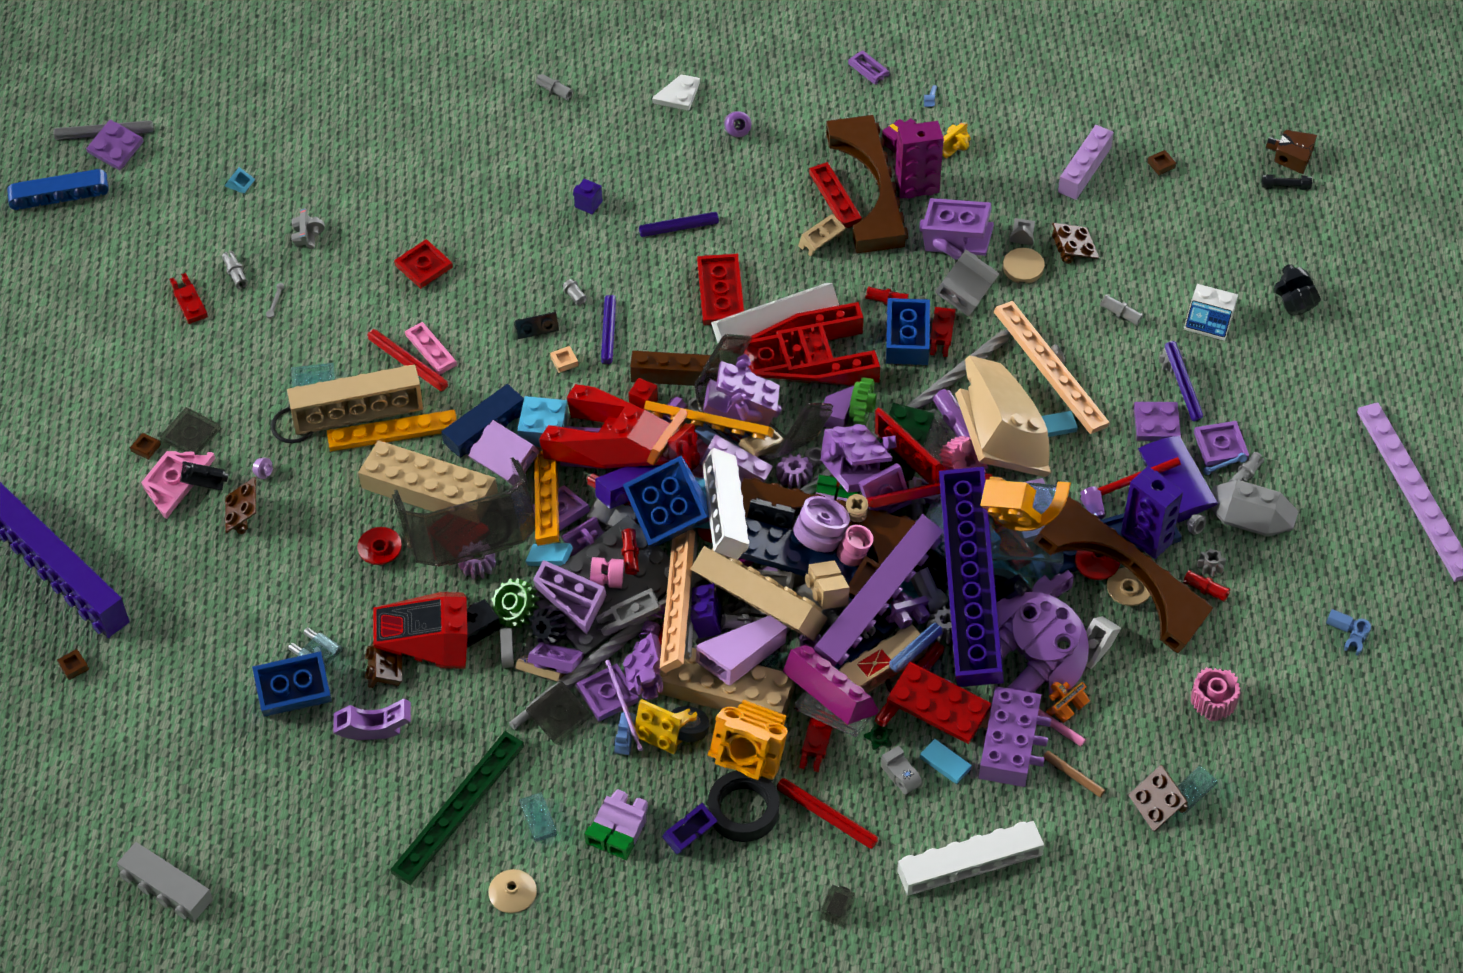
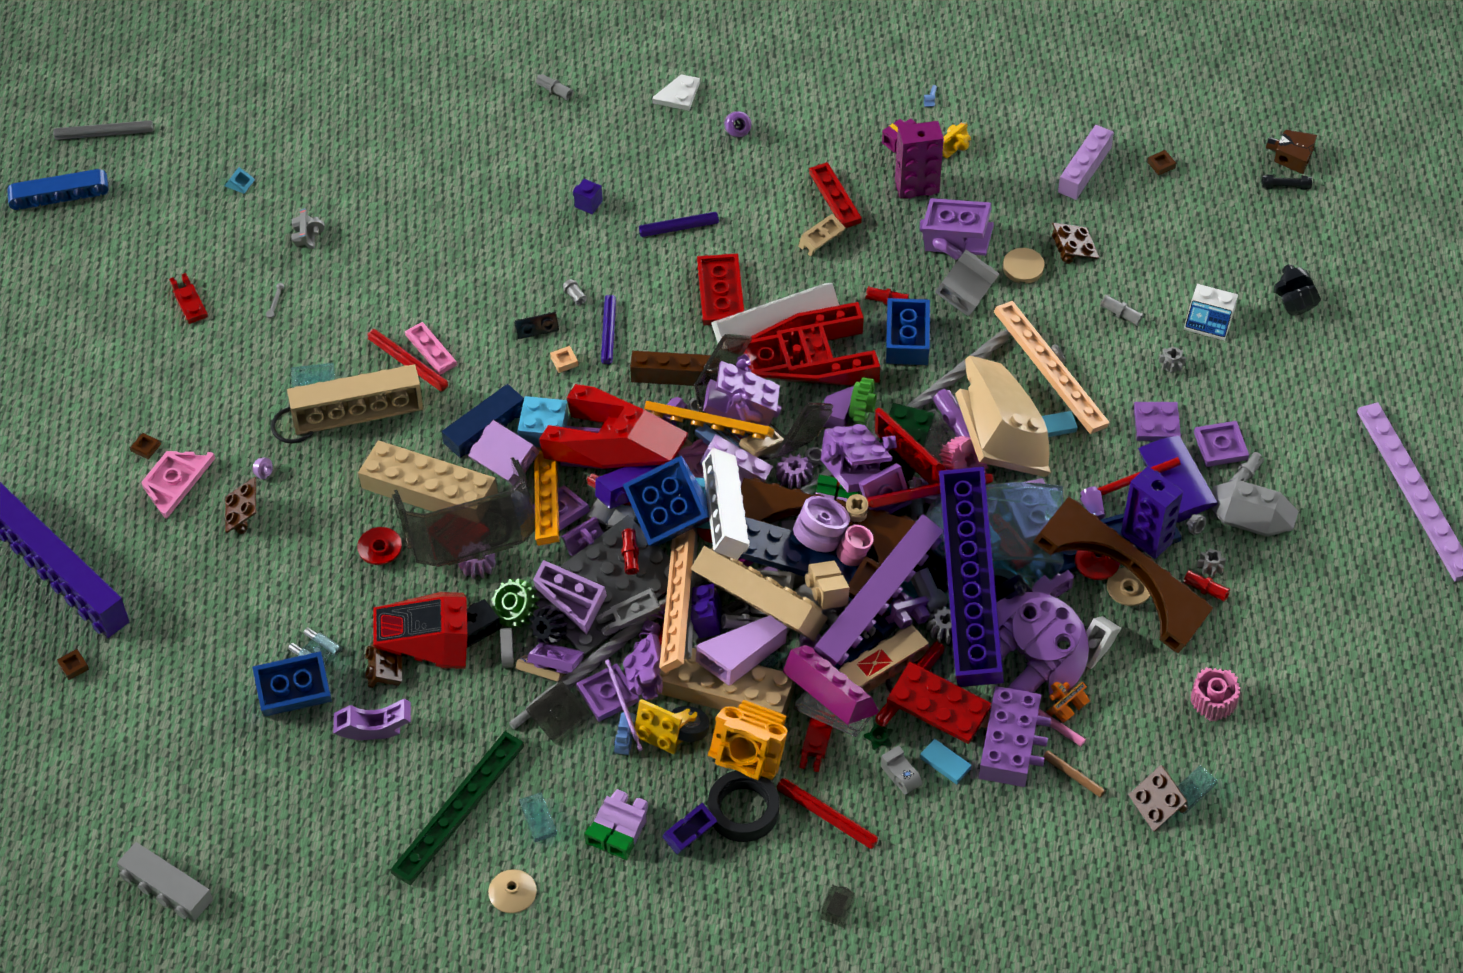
medium lavender plate [86,119,144,170] -> none
clear smoke tile [159,407,221,455] -> none
black hinge [180,461,228,490] -> none
light grey pin [222,251,248,289] -> none
light orange plate [327,409,457,452] -> none
red plate [394,239,453,289] -> none
medium azure tile [525,543,573,566] -> none
bright pink wheel [590,557,624,589] -> none
red brick [628,378,658,412] -> none
orange tile [647,408,688,465] -> none
red plate [667,423,700,472] -> none
black hinge [747,498,795,529] -> none
reddish brown arch [826,115,908,254] -> none
medium lavender tile [848,50,889,84] -> none
medium blue axle [889,623,942,672] -> none
white brick [898,821,1044,896] -> none
red hinge [930,307,956,357] -> none
light orange piece [980,477,1071,531] -> none
light grey tile [1009,218,1035,245] -> none
dark purple axle [1165,341,1203,421] -> none
medium blue hinge [1203,453,1247,475] -> none
medium blue bar [1326,609,1371,655] -> none

